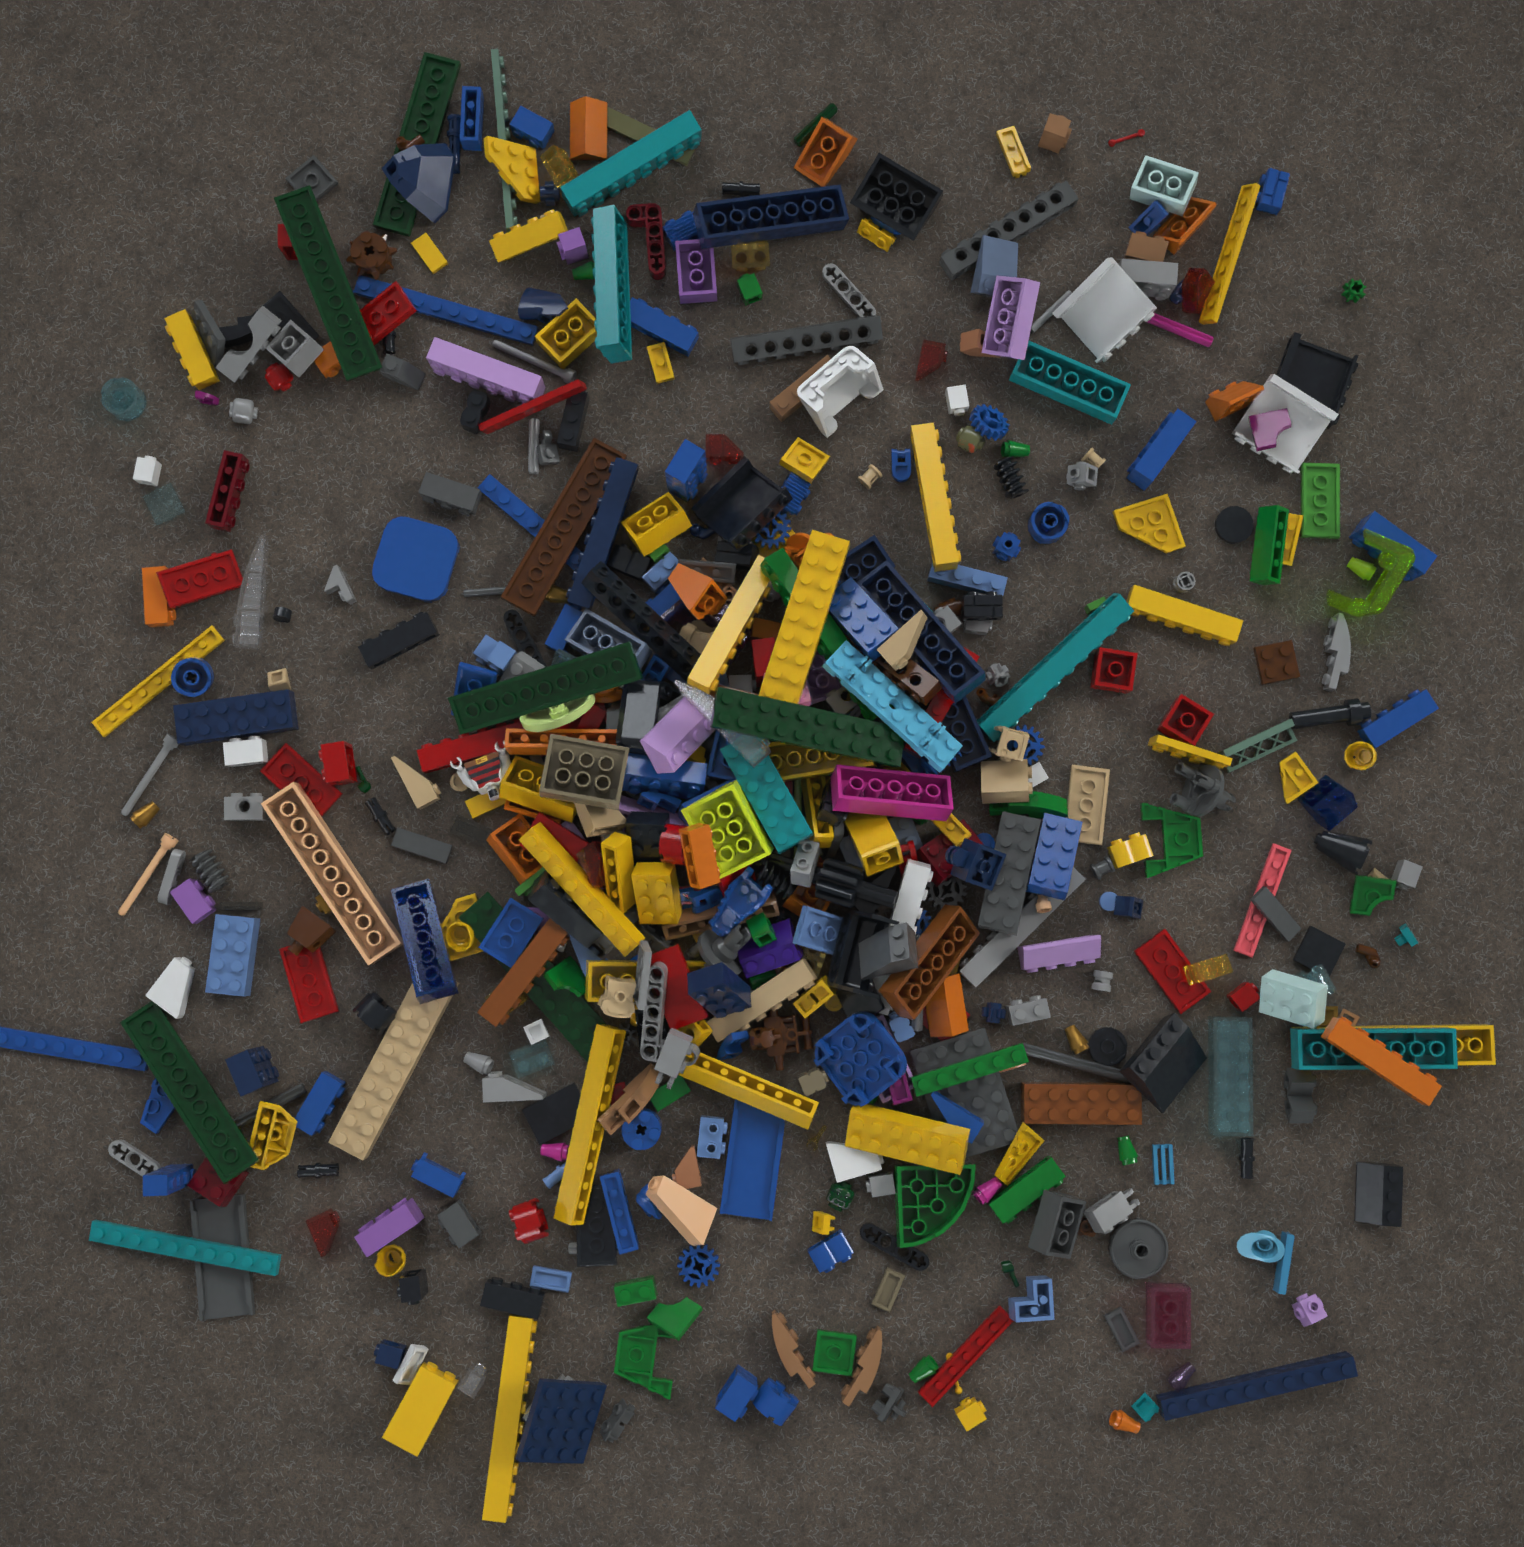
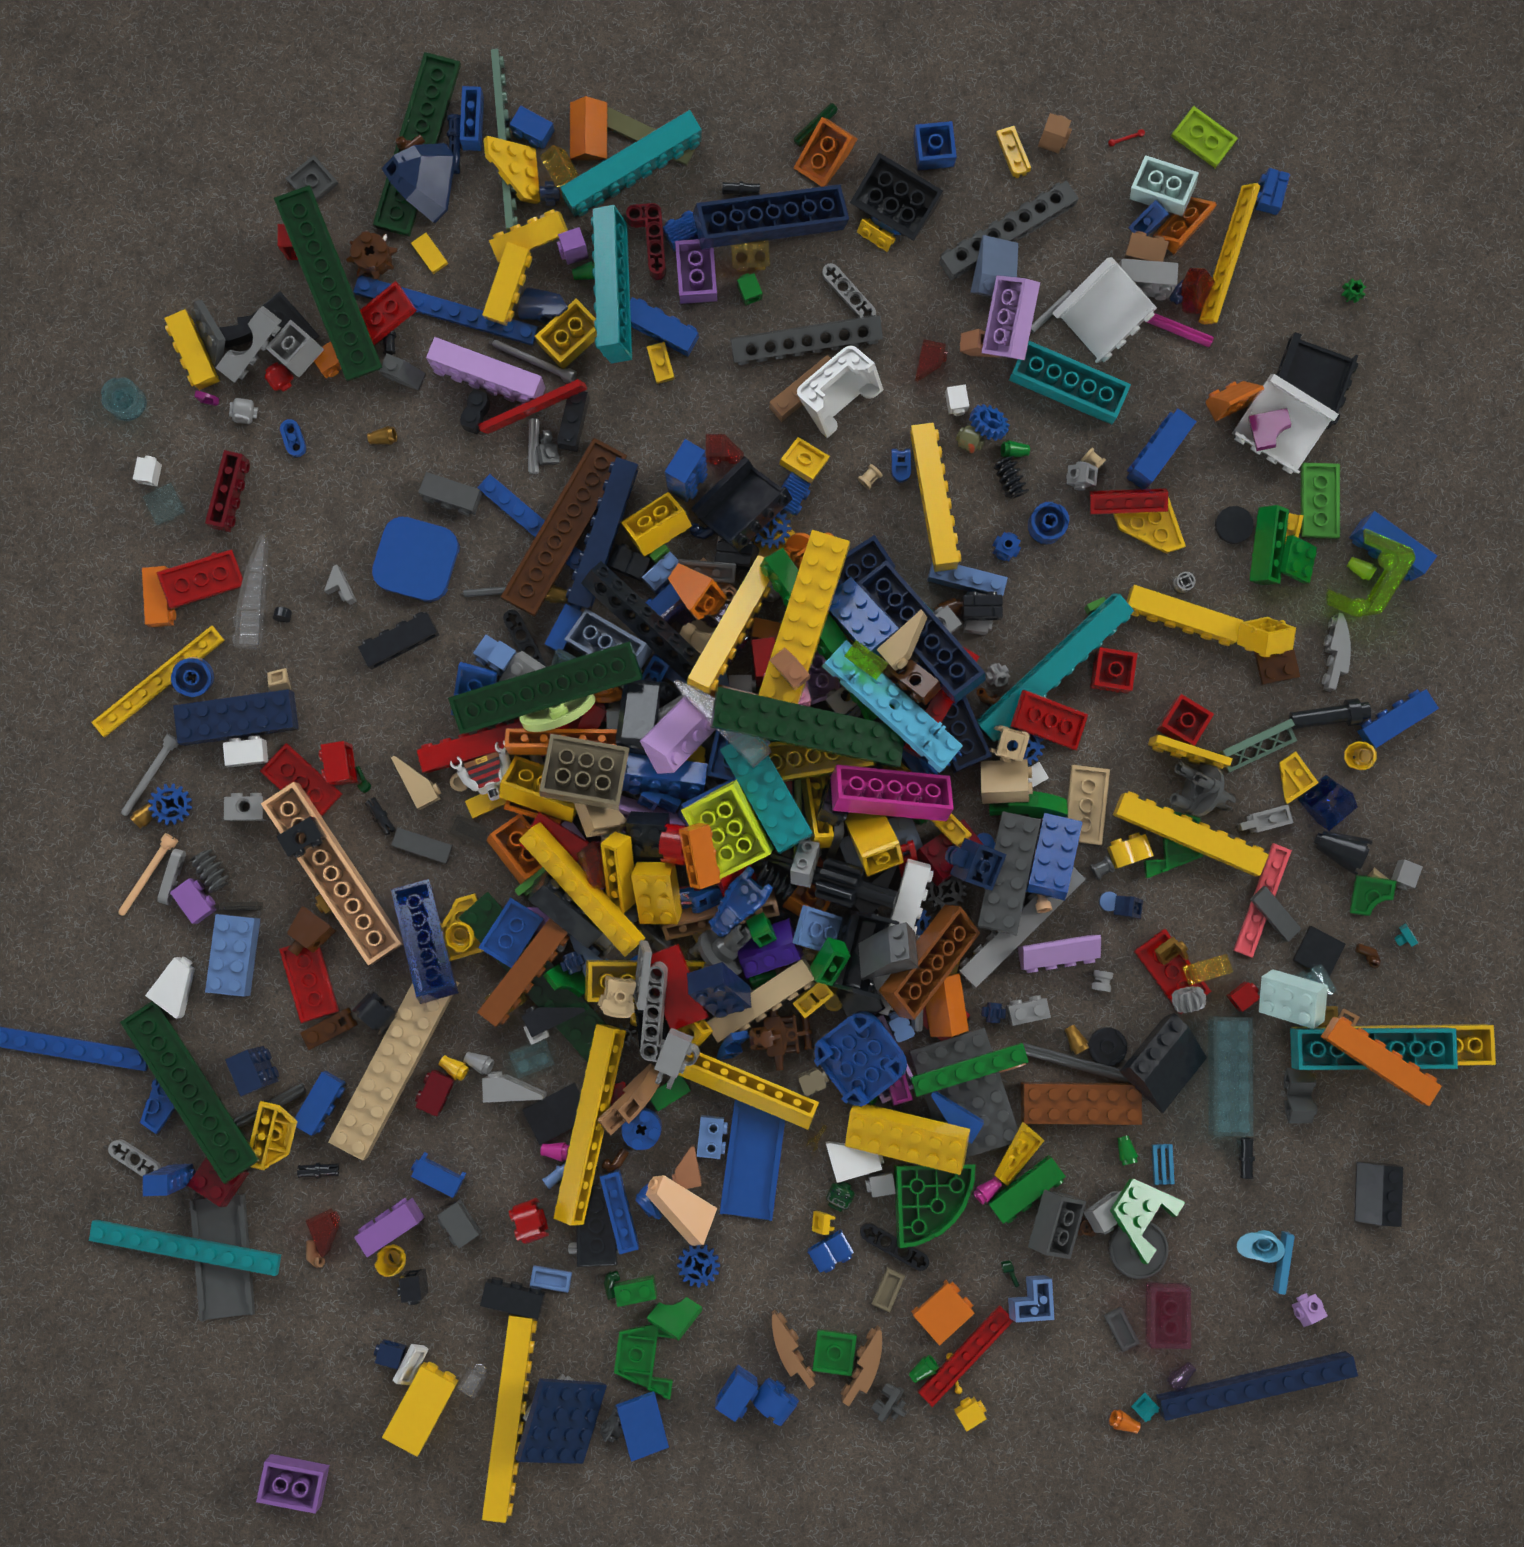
none -> blue gear [148,784,192,826]
none -> medium lavender brick [256,1454,330,1514]
none -> black brick [276,816,326,858]
none -> blue plate [280,419,306,457]
none -> reddish brown plate [300,1007,358,1050]
none -> medium nougat arm [306,1240,325,1268]
none -> pearl gold cone [367,426,397,445]
none -> dark red brick [415,1069,455,1117]
none -> yellow cone [438,1055,469,1081]
none -> yellow brick [482,242,532,326]
none -> black slope [522,1006,586,1037]
none -> dark blue gear [560,951,585,975]
none -> reddish brown arm [602,1148,629,1172]
none -> dark green arm [604,1270,620,1299]
none -> blue tile [616,1391,669,1462]
none -> nougat slope [769,648,810,691]
none -> green brick [810,937,850,986]
none -> clear neon green plate [844,639,888,680]
none -> orange panel [911,1280,975,1346]
none -> blue brick [913,121,957,170]
none -> red tile [1010,690,1088,751]
none -> red fence [1089,488,1168,514]
none -> wing [1110,1179,1185,1264]
none -> yellow brick [1113,791,1269,876]
none -> pearl gold bracket [1155,937,1189,965]
none -> lime tile [1171,106,1238,168]
none -> light grey gear [1172,986,1206,1013]
none -> yellow brick [1237,617,1296,657]
none -> light grey hinge [1237,805,1294,833]
none -> green plate [1280,535,1317,583]

